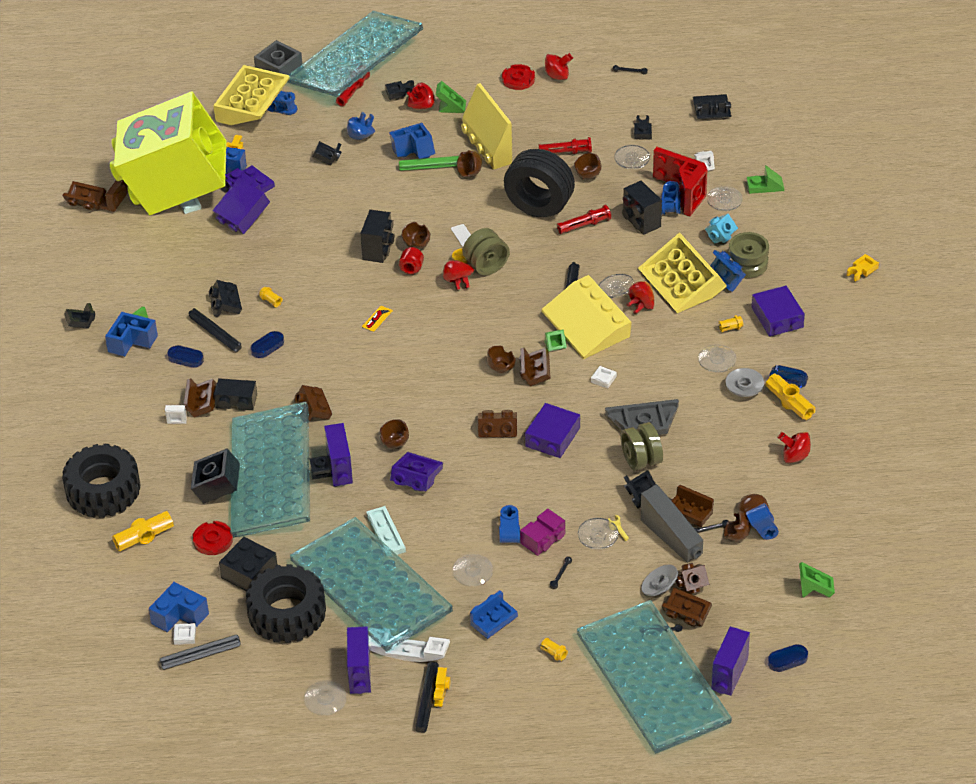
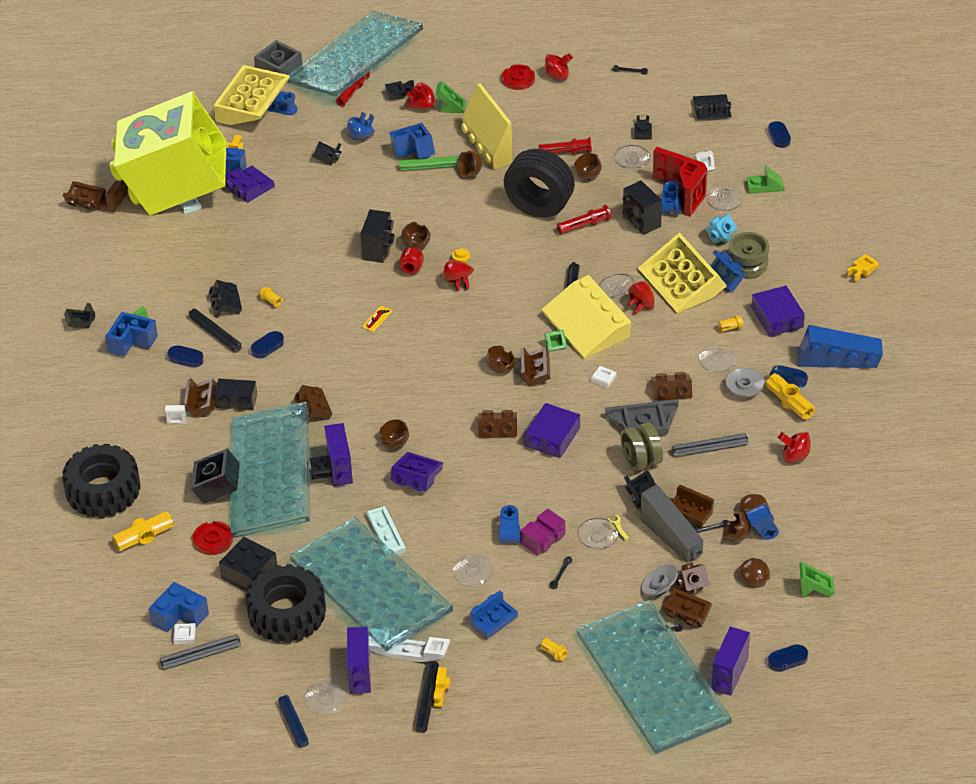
dark purple brick [212,178,270,234] -> none
white sticker [451,224,471,247] -> none
olive wheel [462,228,510,275] -> none
none -> dark blue axle [278,695,309,748]
none -> reddish brown bracket [651,372,692,401]
none -> axle [672,433,748,457]
none -> reddish brown hair [738,558,770,588]
none -> clear blue tile [768,121,791,148]
none -> blue wedge [797,325,883,368]

